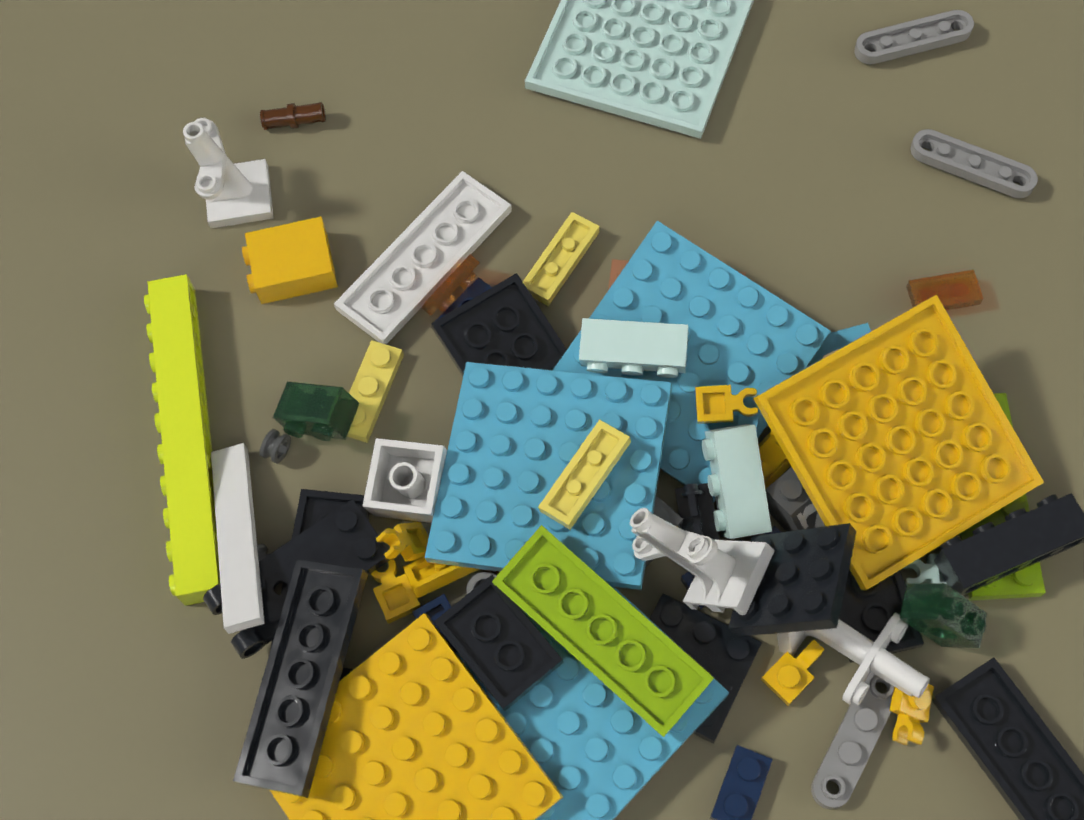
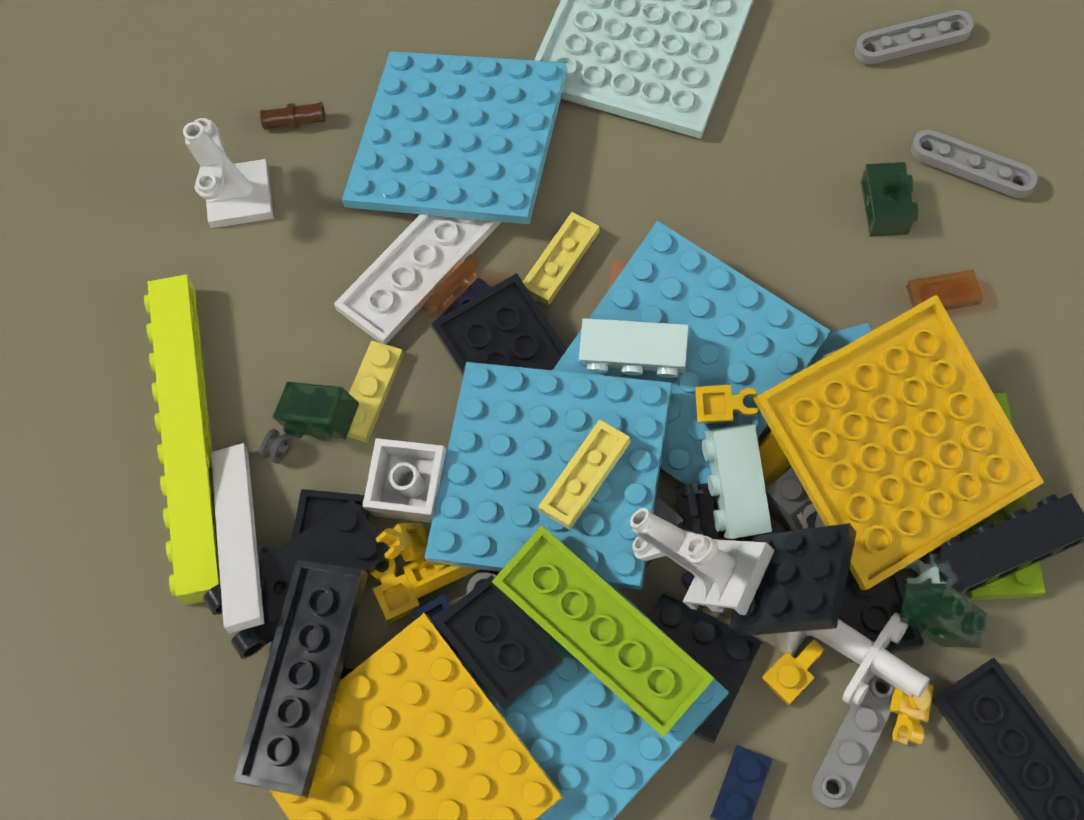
yellow brick [242,216,338,304] -> none
none -> medium azure plate [342,51,568,224]
none -> clear green brick [861,162,918,237]

